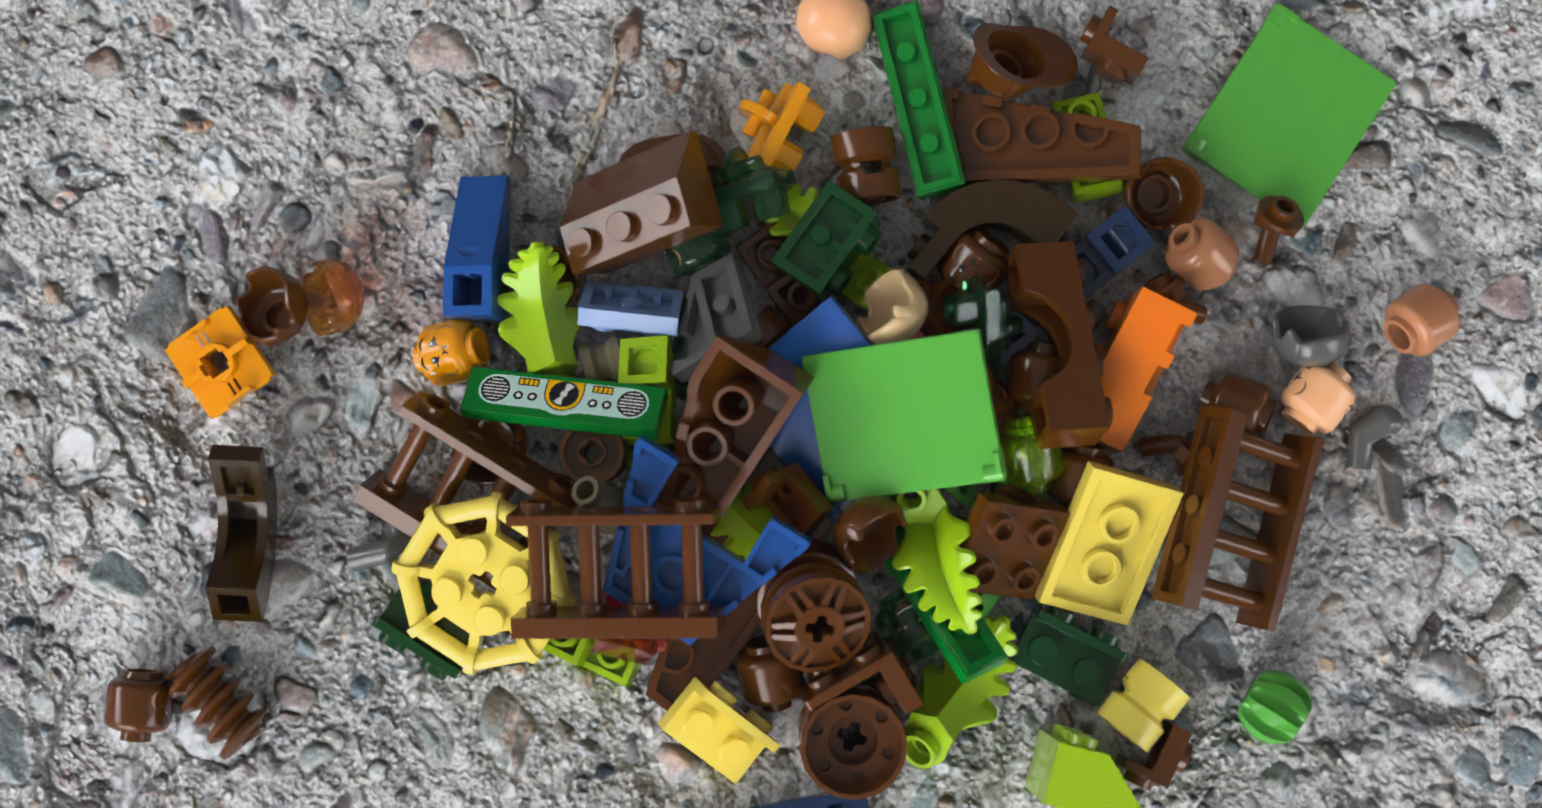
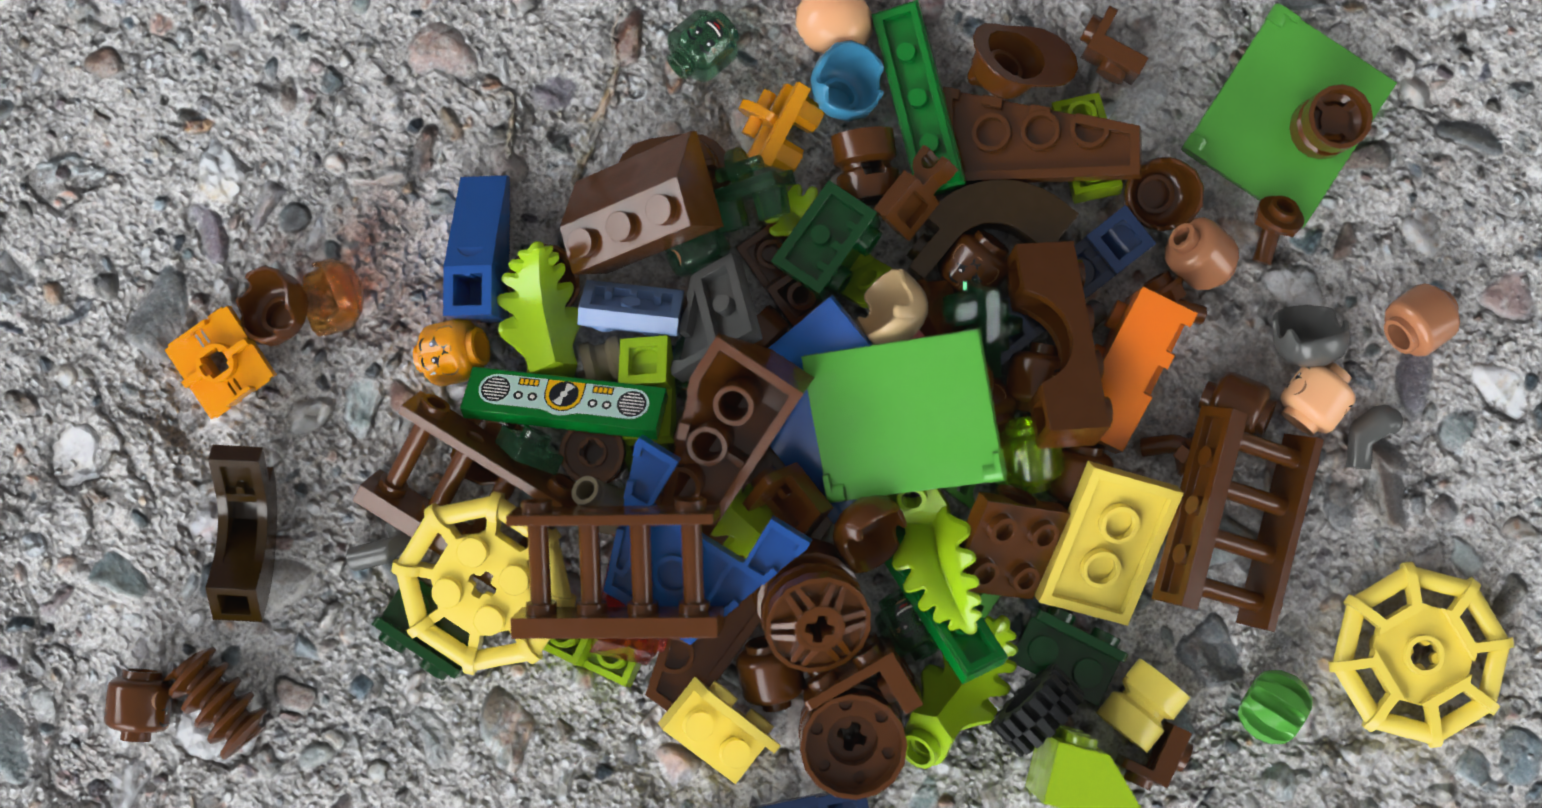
none -> clear green plate [495,424,564,475]
none -> clear green head [667,9,739,82]
none -> dark azure hair [810,40,884,122]
none -> reddish brown plate [873,145,958,241]
none -> black tyre [991,664,1085,757]
none -> reddish brown wheel [1289,84,1373,160]
none -> light yellow plate [1328,561,1515,748]

